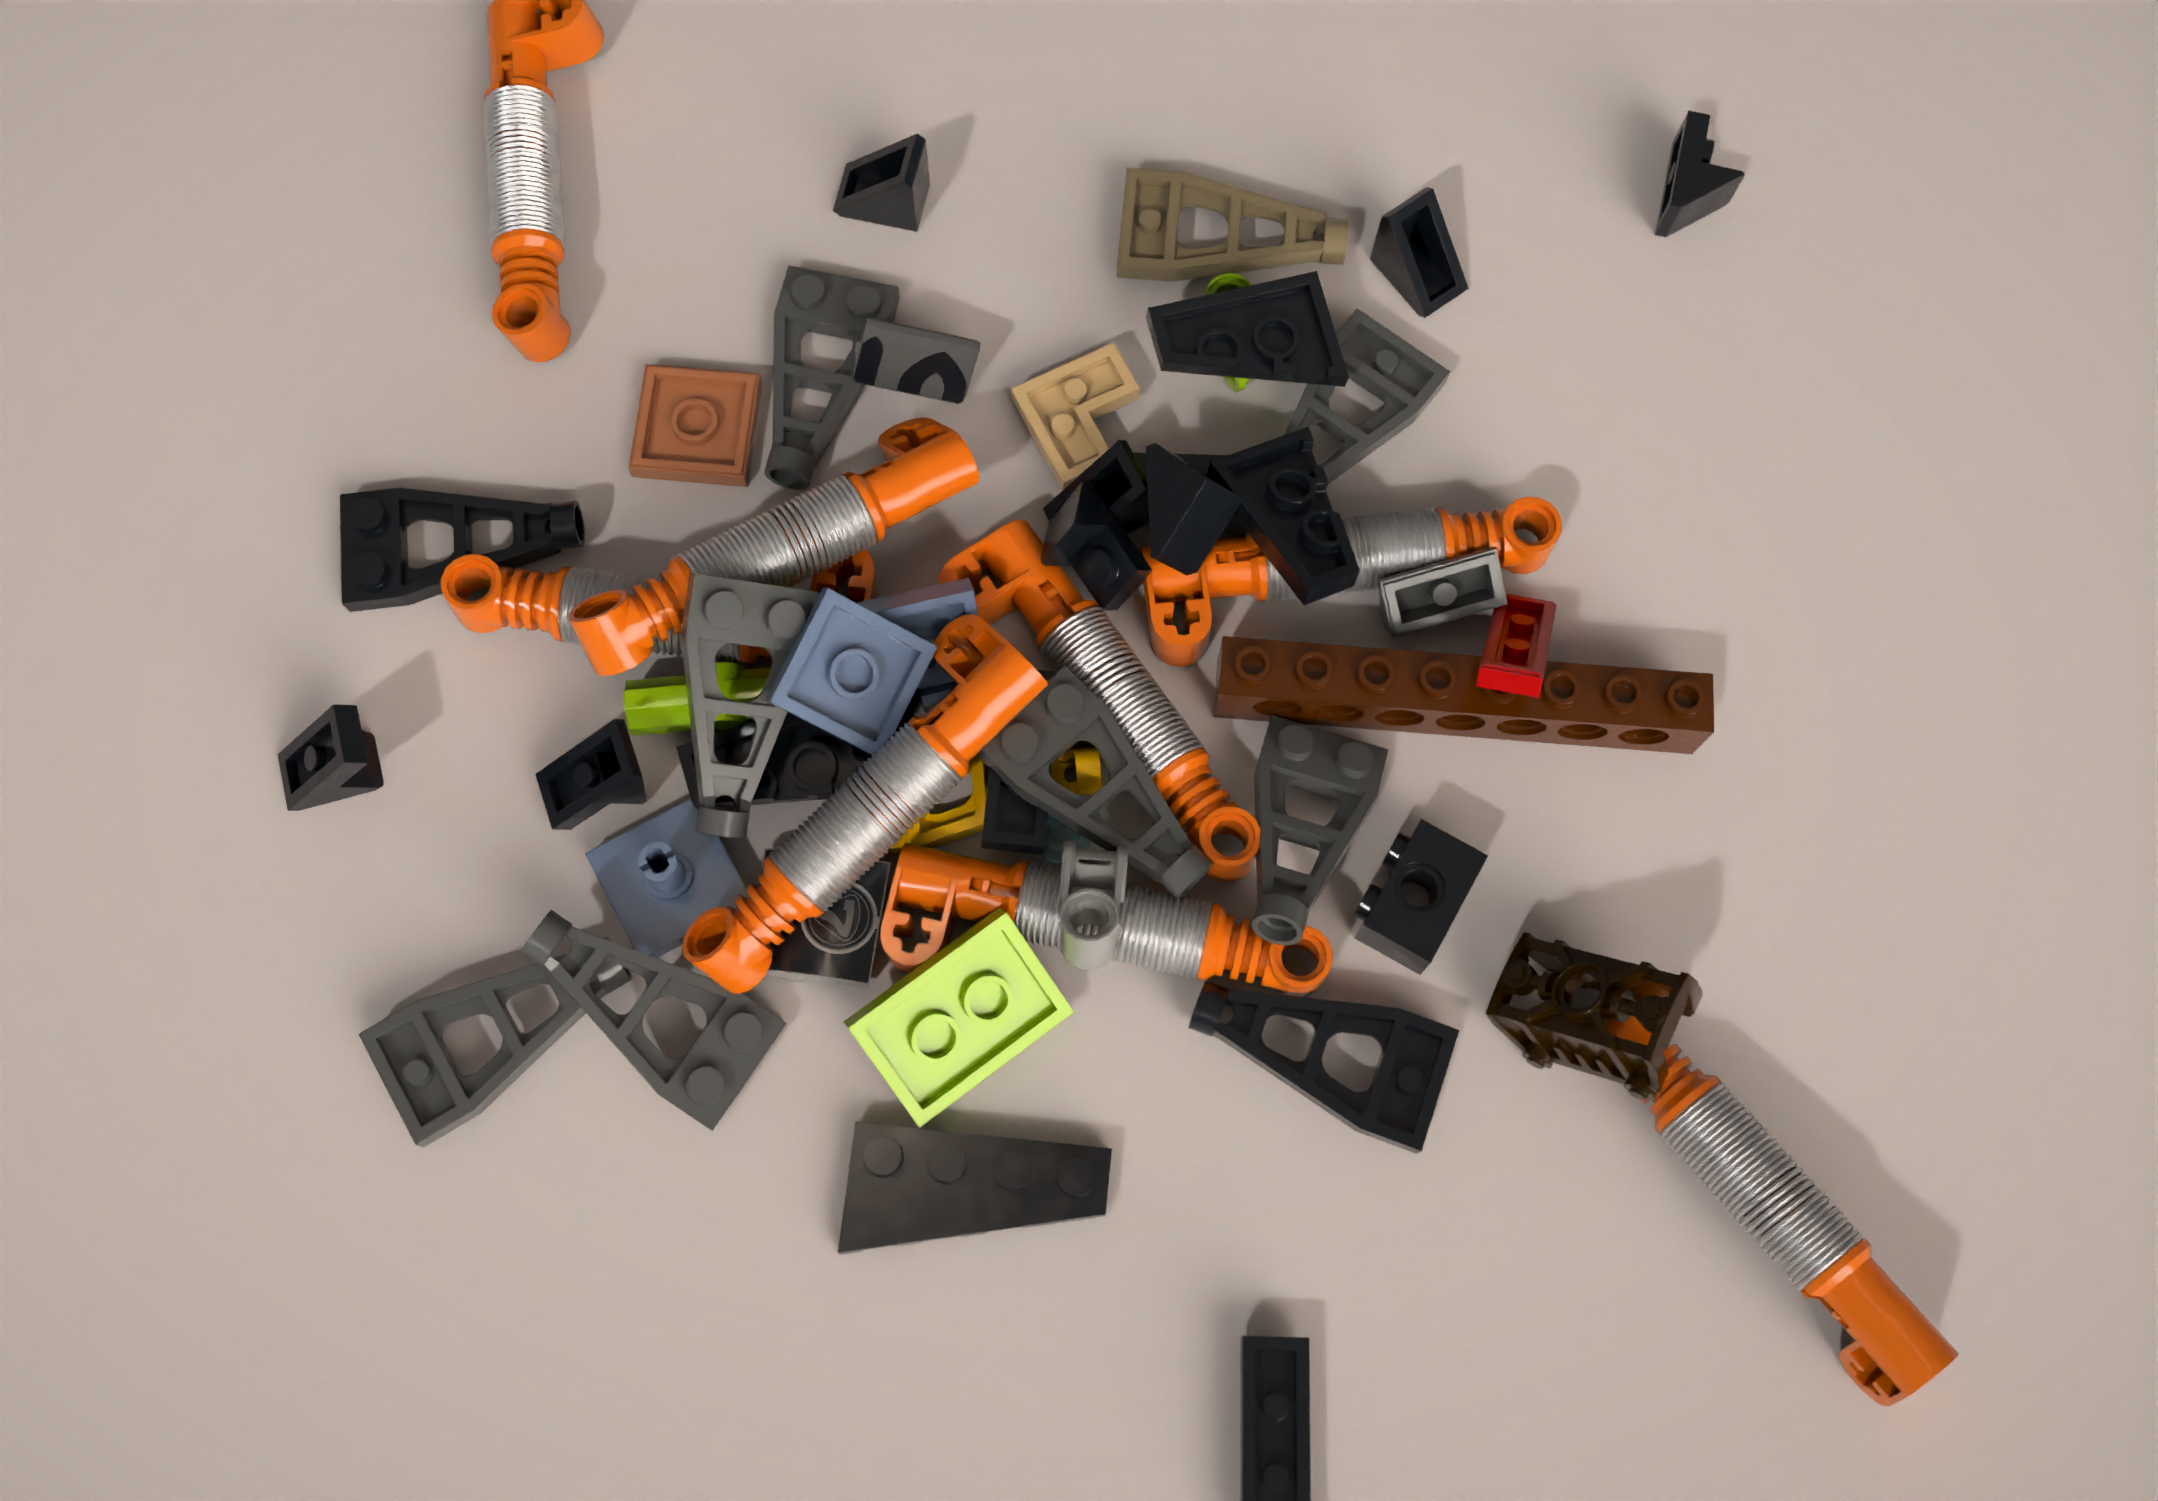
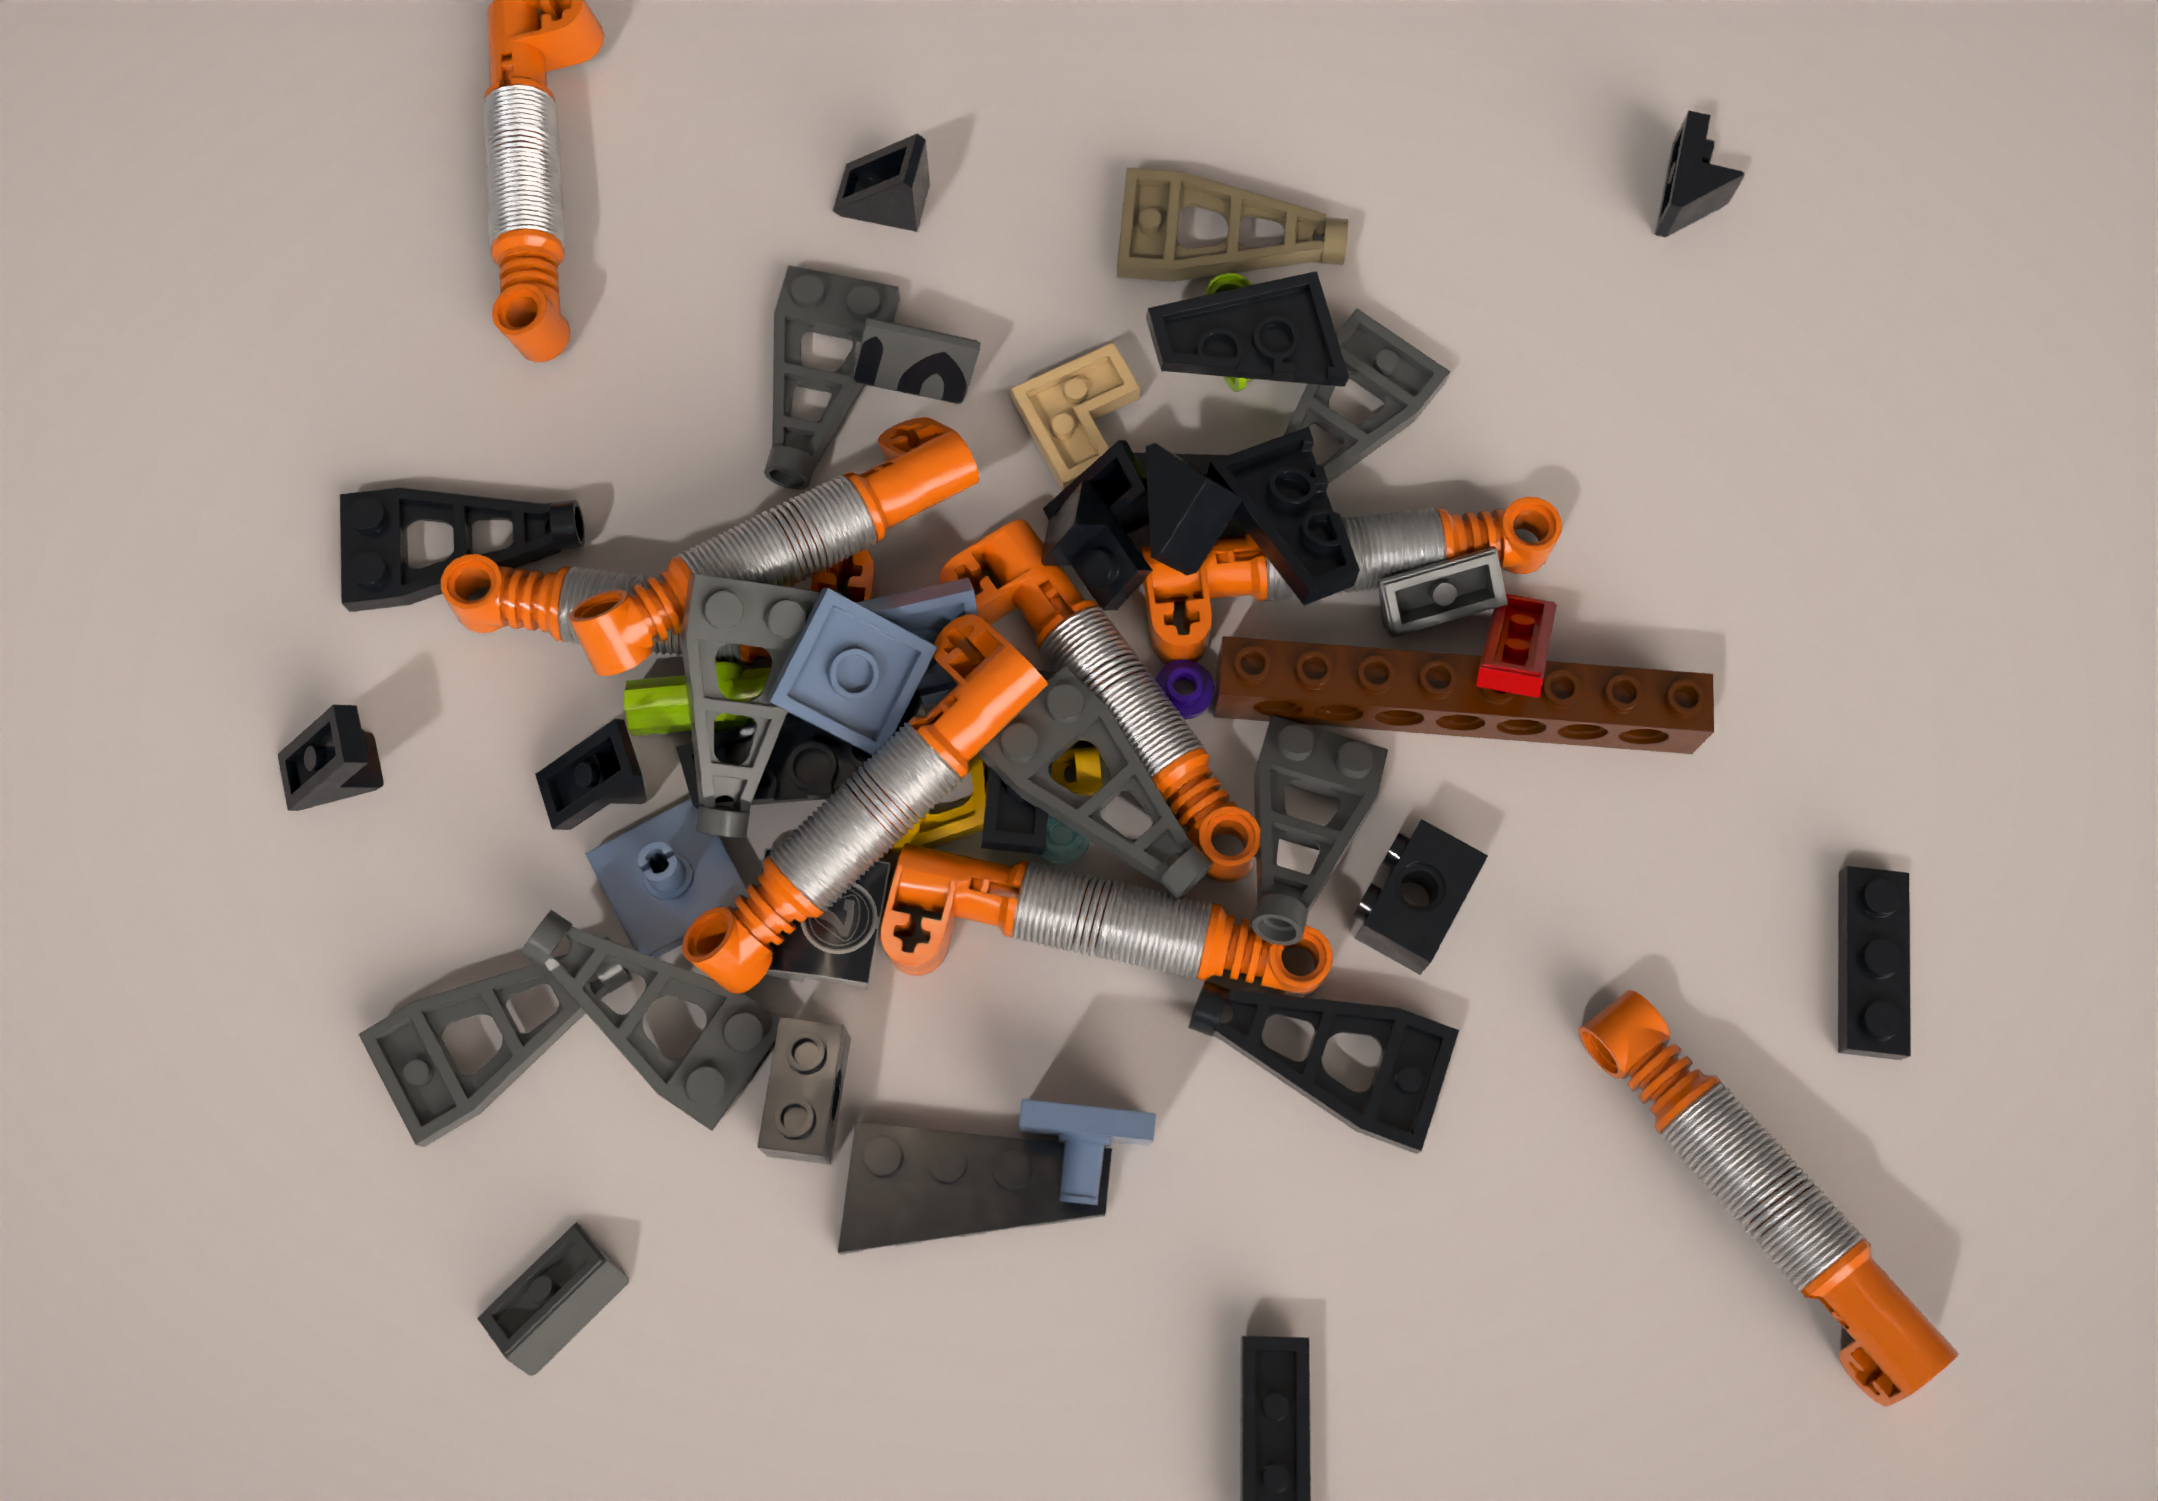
nougat tile [628,364,762,487] -> none
plate [843,907,1074,1128] -> none
light grey piece [1060,841,1129,970] -> none
black slope [1370,187,1469,318] -> none
dark brown piece [1485,932,1703,1101] -> none
none -> dark grey slope [477,1222,629,1376]
none -> brick [757,1017,851,1165]
none -> sand blue tile [1019,1099,1156,1205]
none -> dark purple plate [1155,660,1214,719]
none -> black plate [1838,866,1911,1060]

